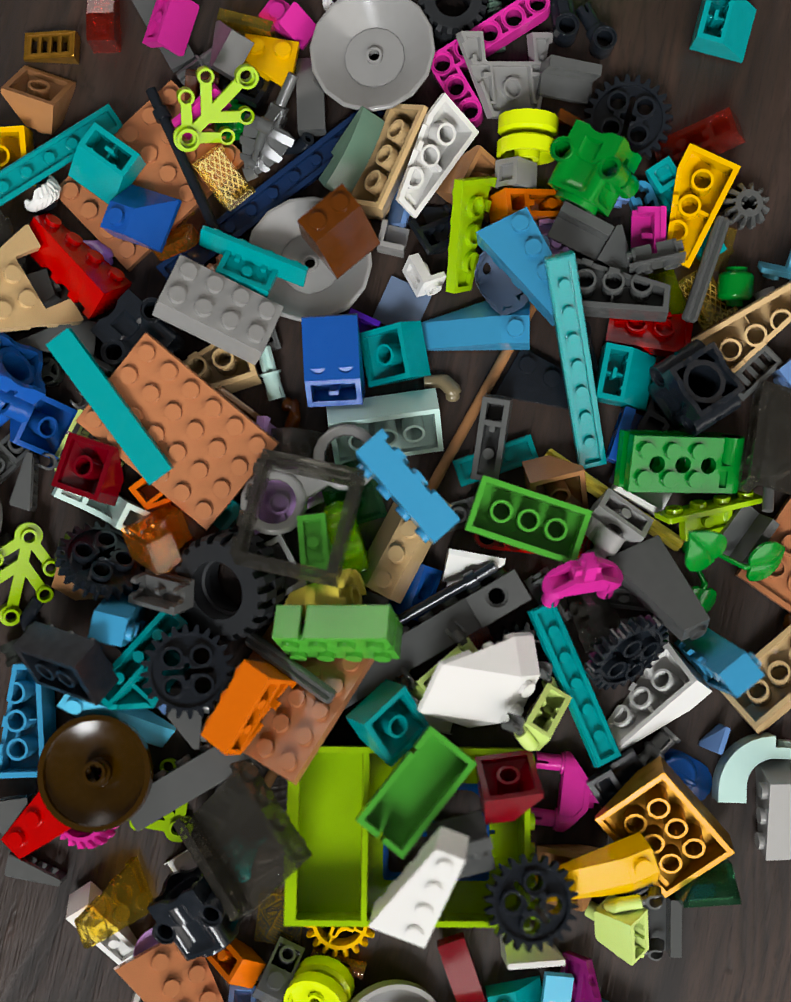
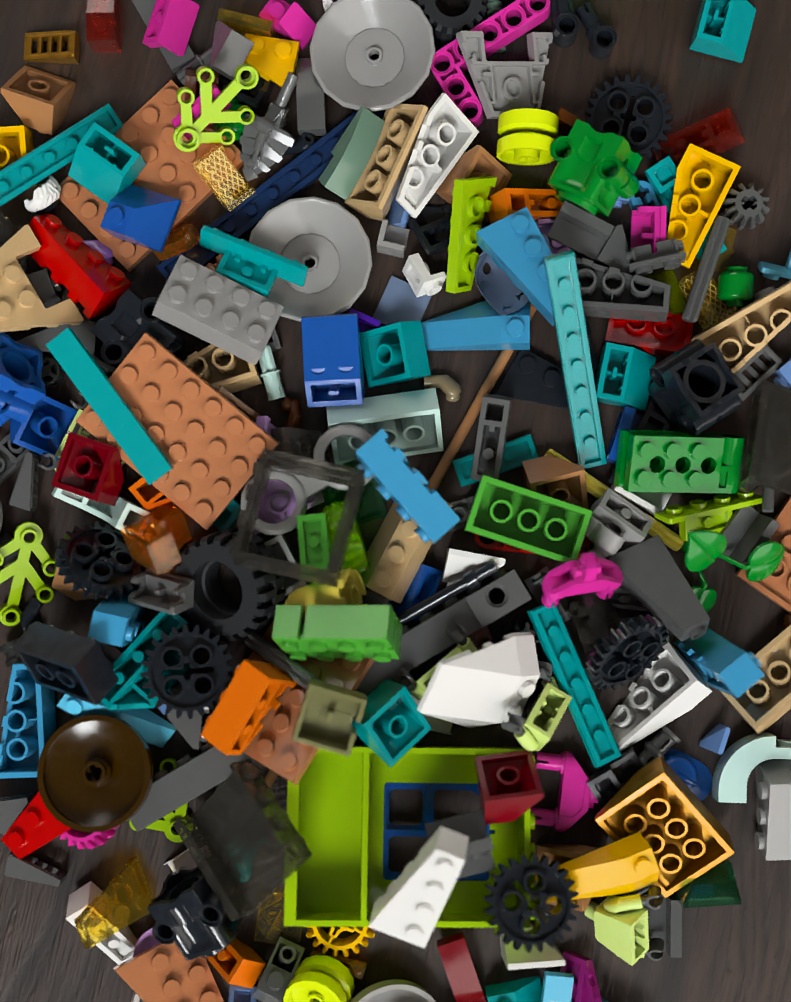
black bar [146,87,221,230] -> none
reddish brown slope [297,184,380,279] -> none
bright green piece [355,725,477,859] -> none
light grey brick [494,156,537,190] -> none
dark grey panel [538,55,602,105] -> none
none -> olive piece [292,678,367,756]

